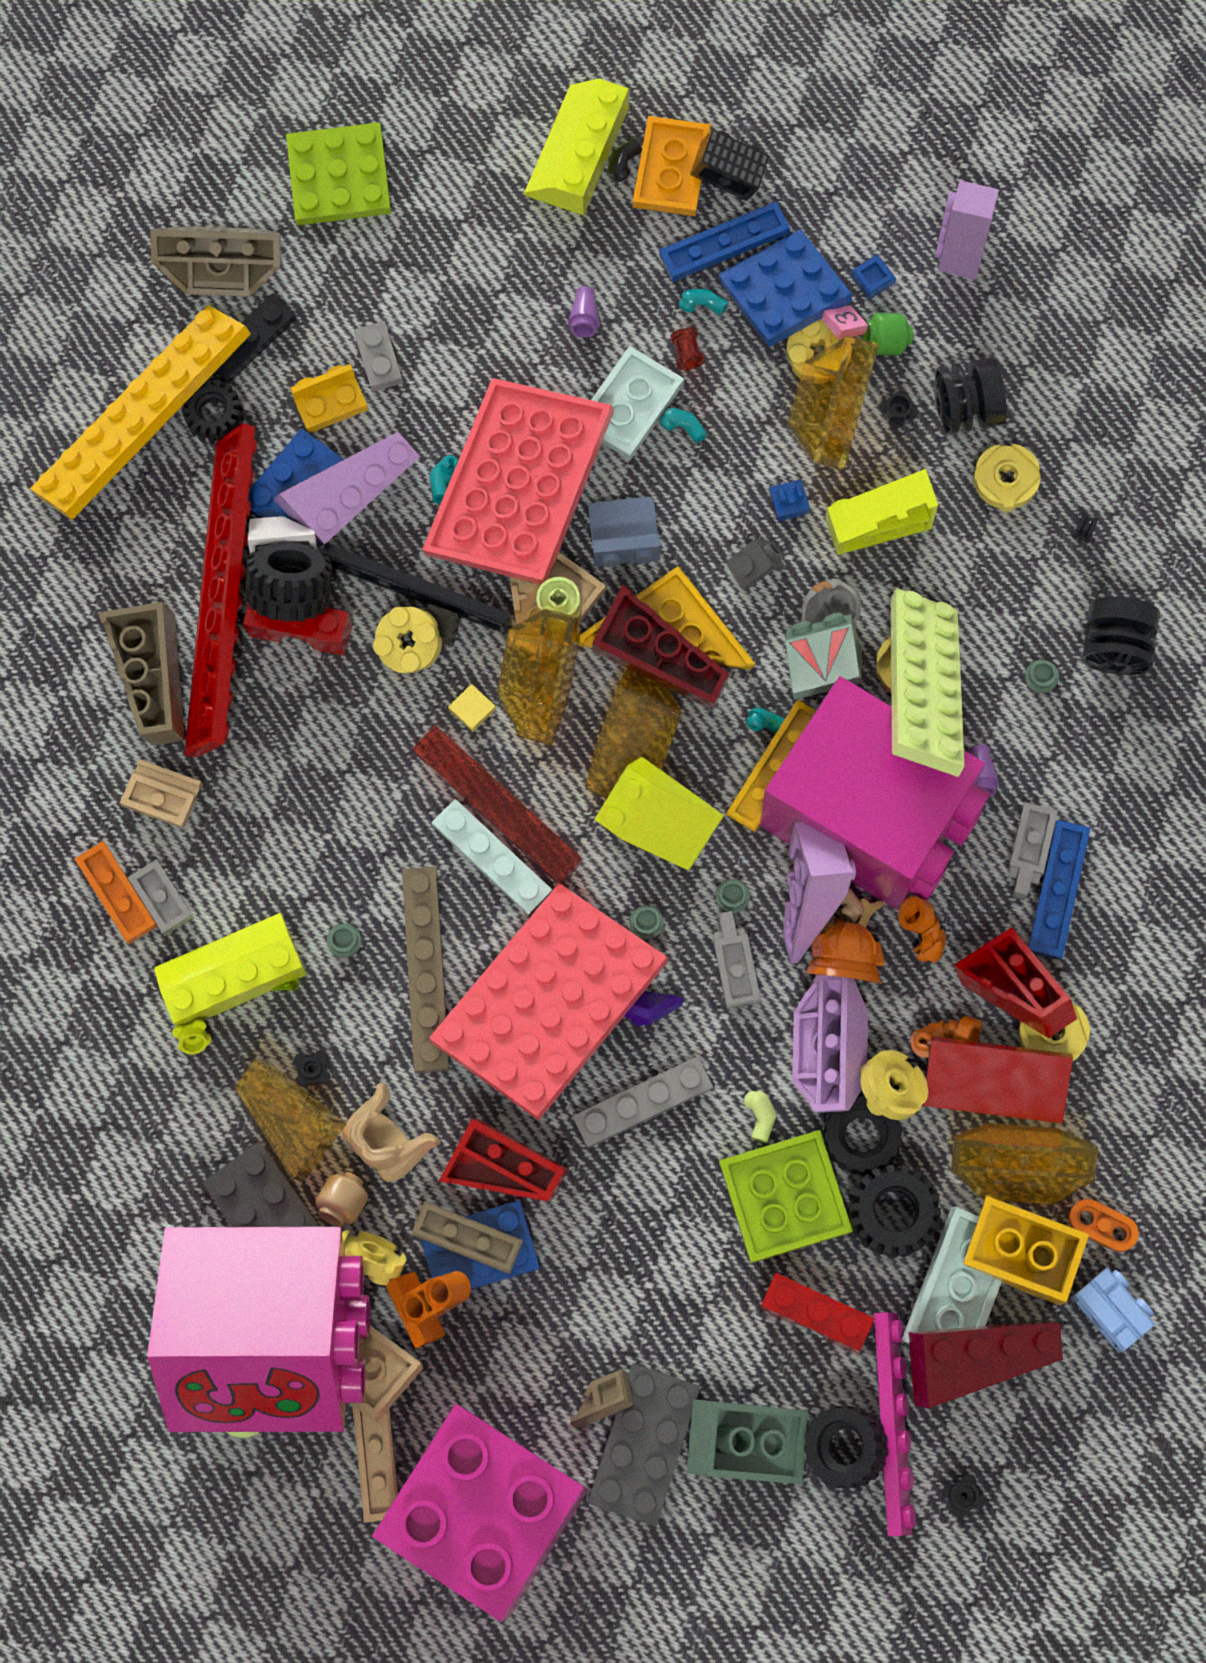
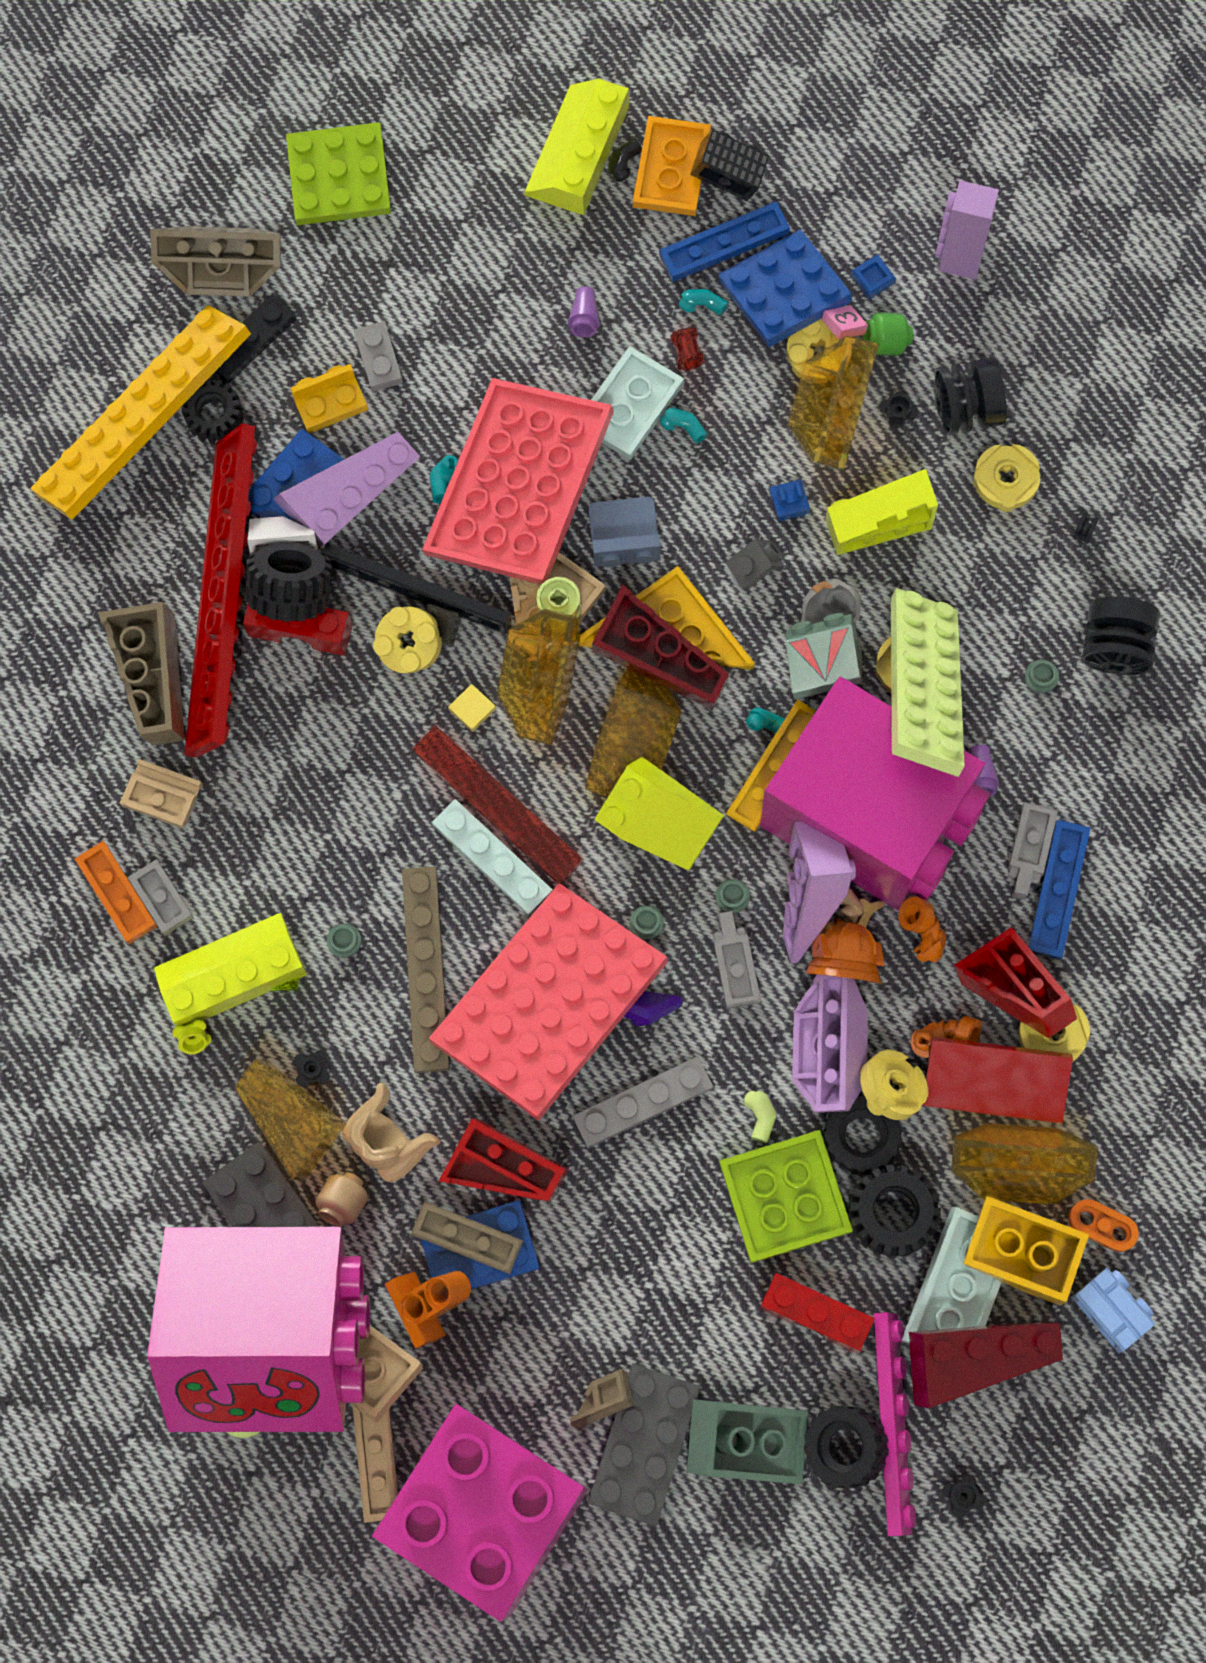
light yellow plate [342,1230,406,1285] -> none

